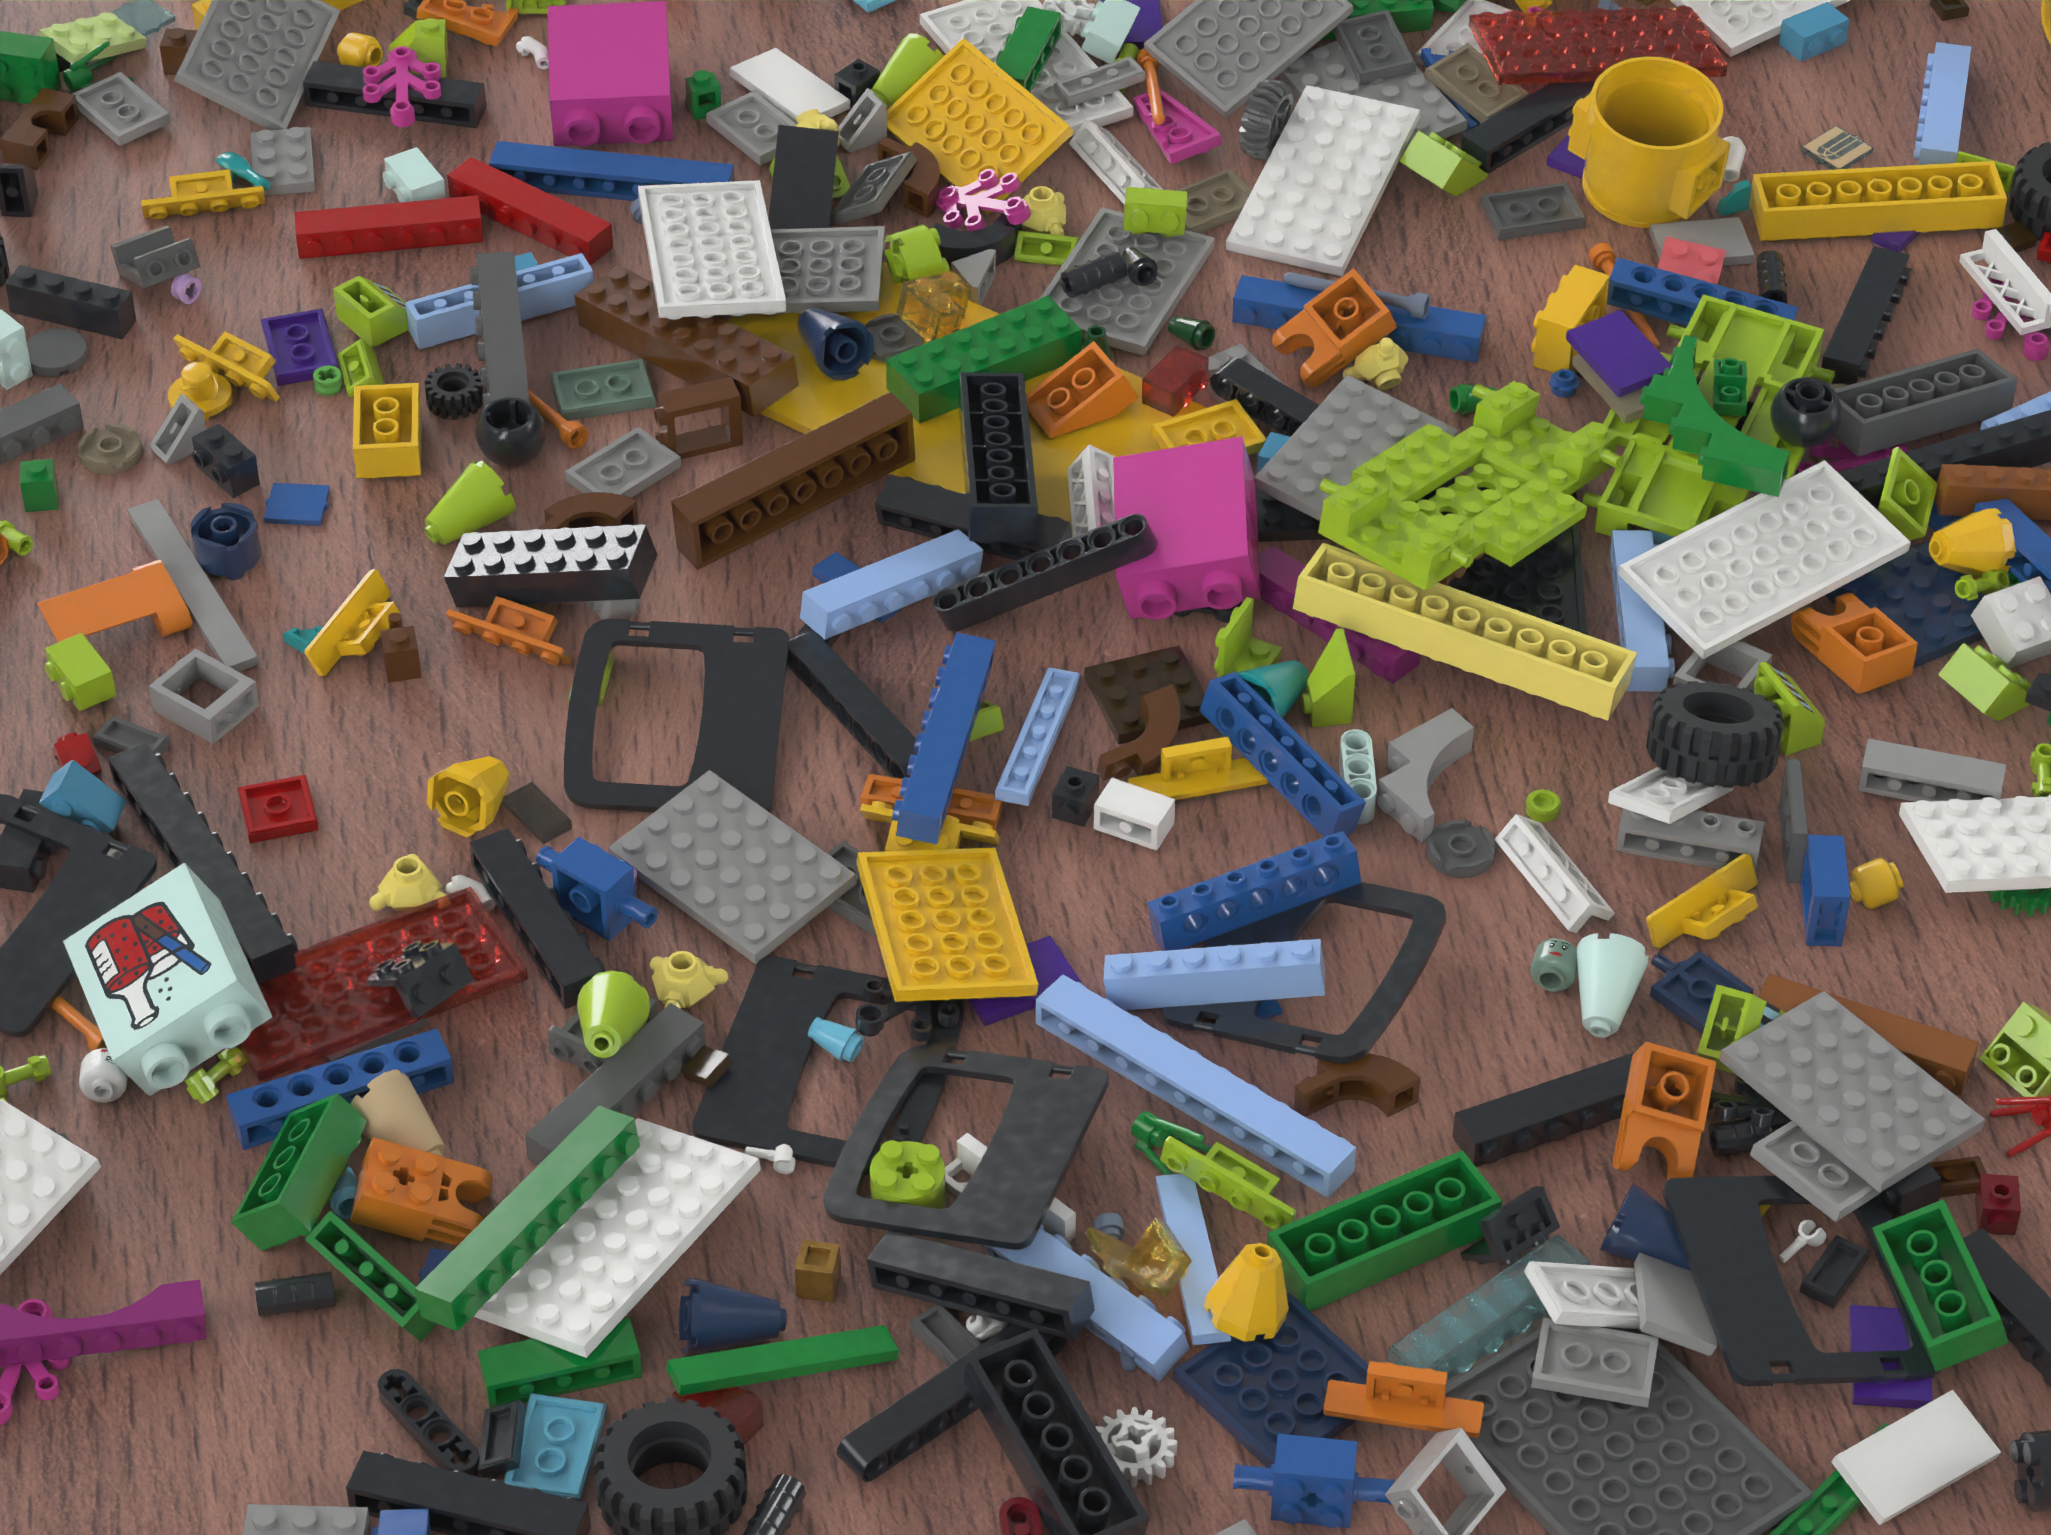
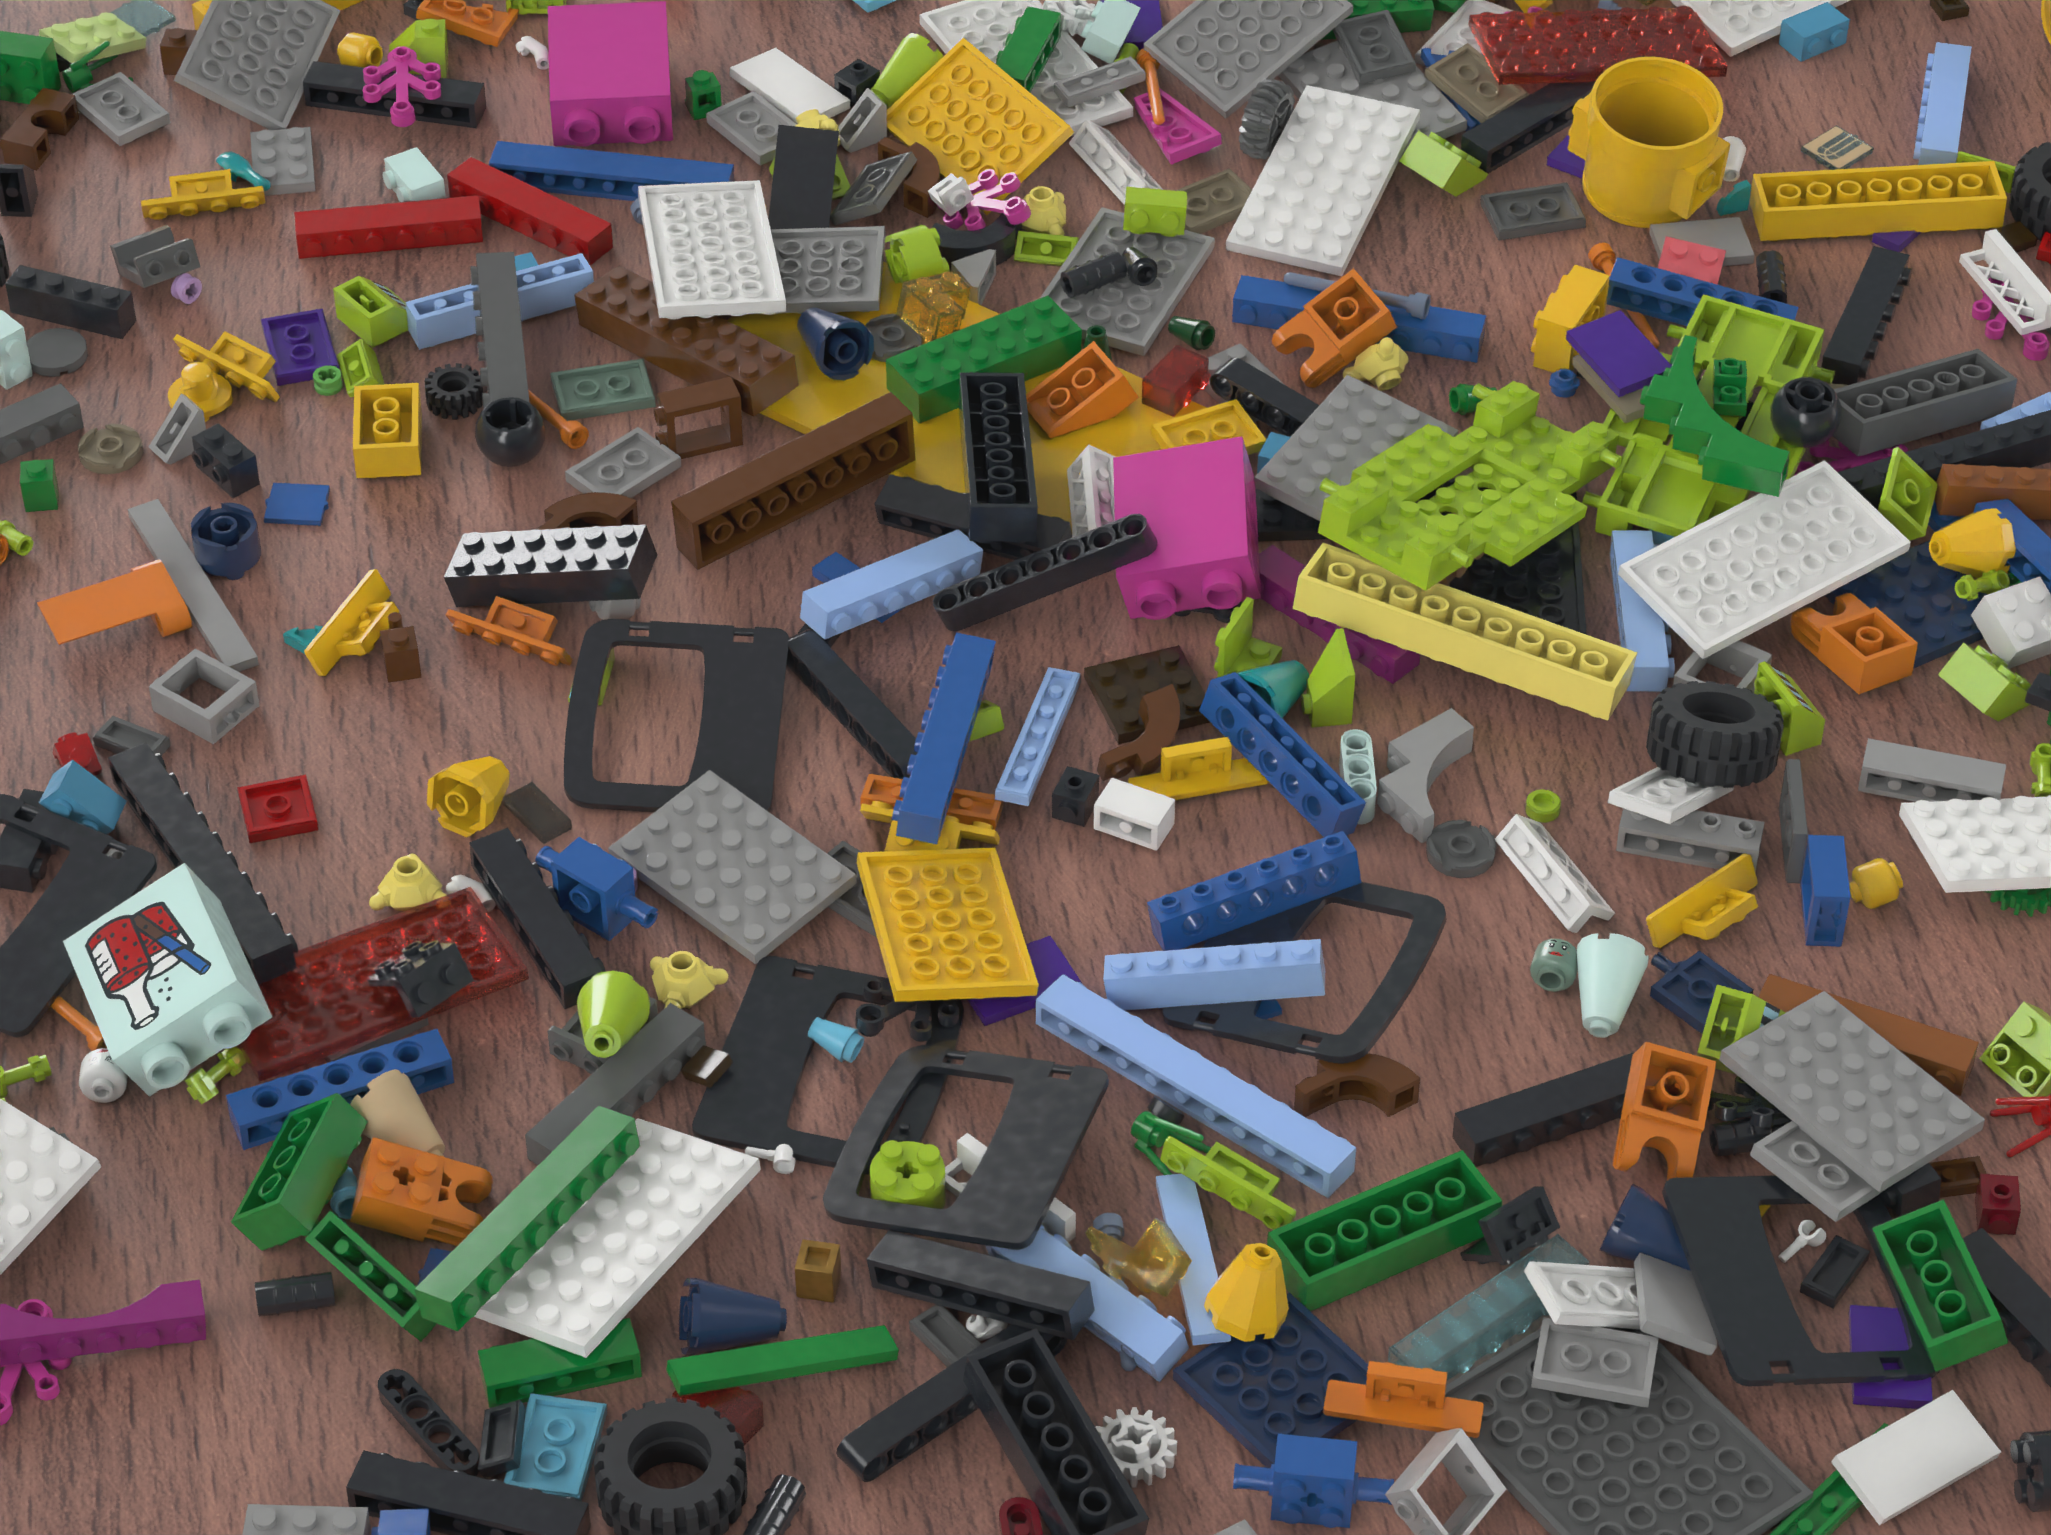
lime brick [44,633,116,712] -> none
lime cone [424,460,516,545] -> none
none -> white bracket [928,173,974,216]
none -> black tile [1147,1096,1185,1125]

